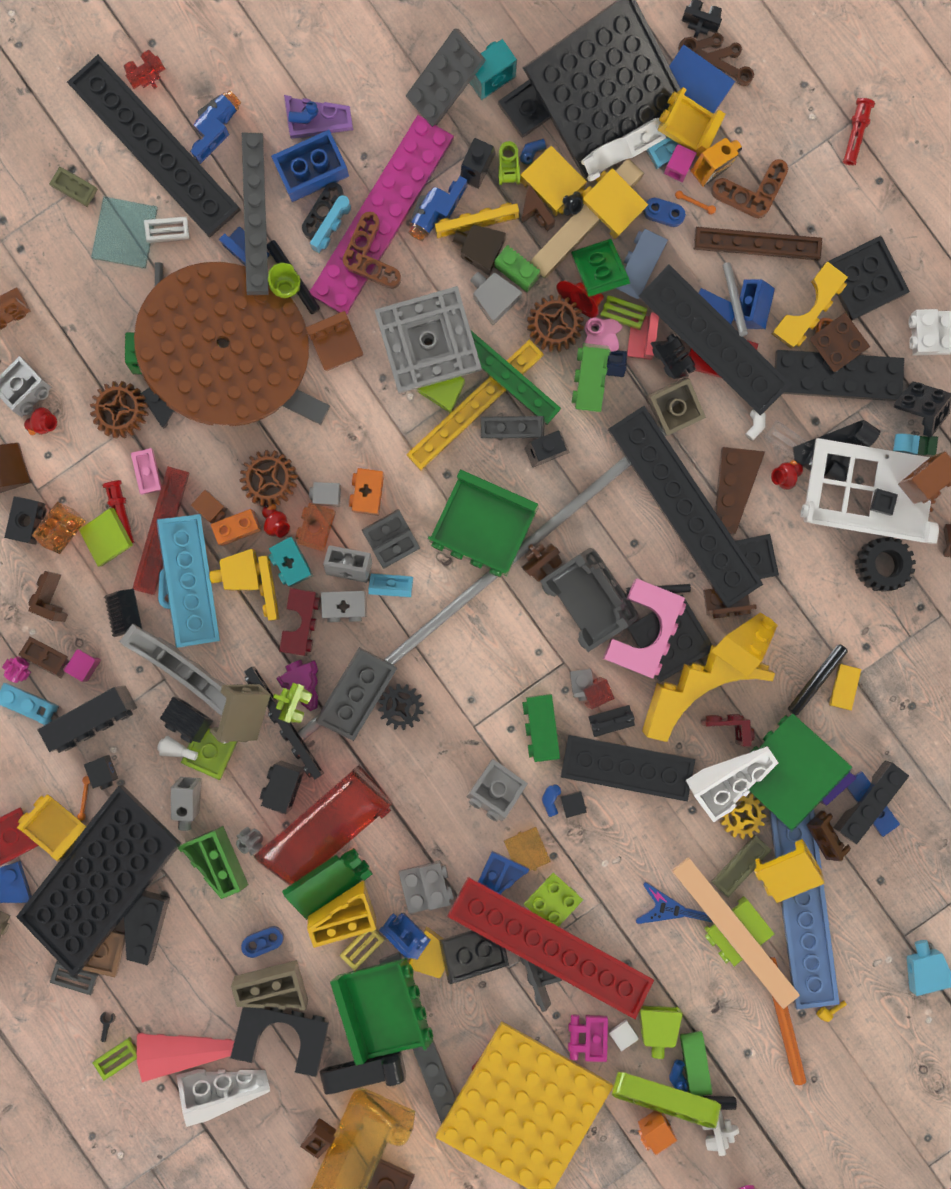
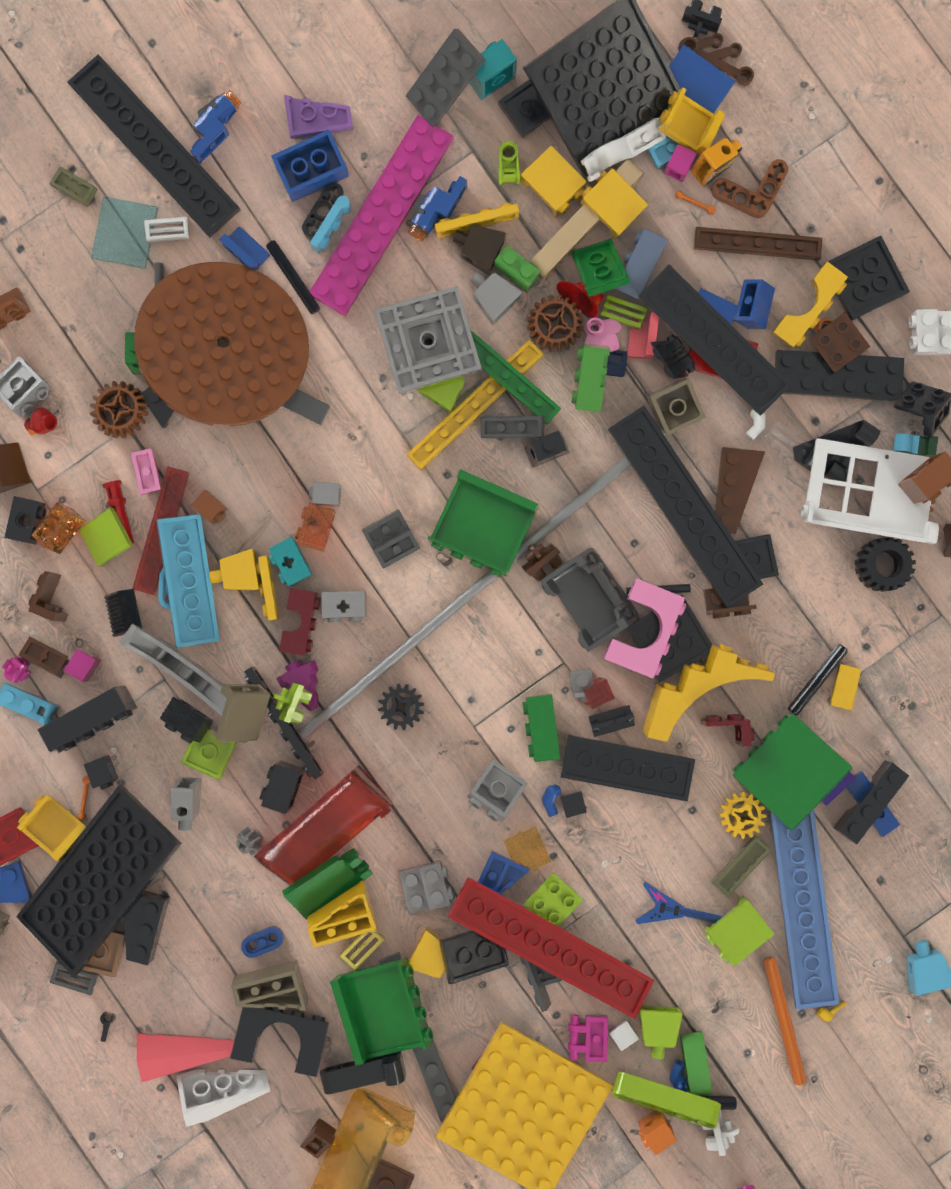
lime tile [92,1037,137,1081] -> none
clear red hips [124,50,165,89] -> none
white cone [157,736,198,761] -> none
bright green wedge [178,826,249,899] -> none
orange brick [210,509,262,546] -> none
dark orange gear [240,450,298,507] -> none
dark grey plate [242,133,268,295] -> none
red animal [262,504,290,538] -> none
lime hair [268,263,301,298] -> none
blue arm [288,101,319,124] -> none
dark orange bracket [306,311,363,371] -> none
dark grey plate [316,647,397,741] -> none
light grey brick [323,545,372,583] -> none
dark orange beam [343,211,401,289] -> none
orange brick [349,468,385,516] -> none
medium azure plate [368,574,413,597] -> none
blue hinge [379,913,431,959] -> none
black torso [460,138,496,189] -> none
blue arm [520,139,546,164] -> none
reddish brown slope [521,186,555,232] -> none
black plate [562,191,583,216] -> none
blue plate [643,198,686,227] -> none
light nougat tile [672,857,800,1009] -> none
white wedge [686,747,778,822] -> none
yellow wedge [711,612,778,677] -> none
light grey bar [723,262,748,336] -> none
yellow panel [754,839,825,903] -> none
red animal [771,460,803,490] -> none
reddish brown hinge [806,811,851,861] -> none
red pin [843,98,875,166] -> none
black tile [870,489,898,516] -> none

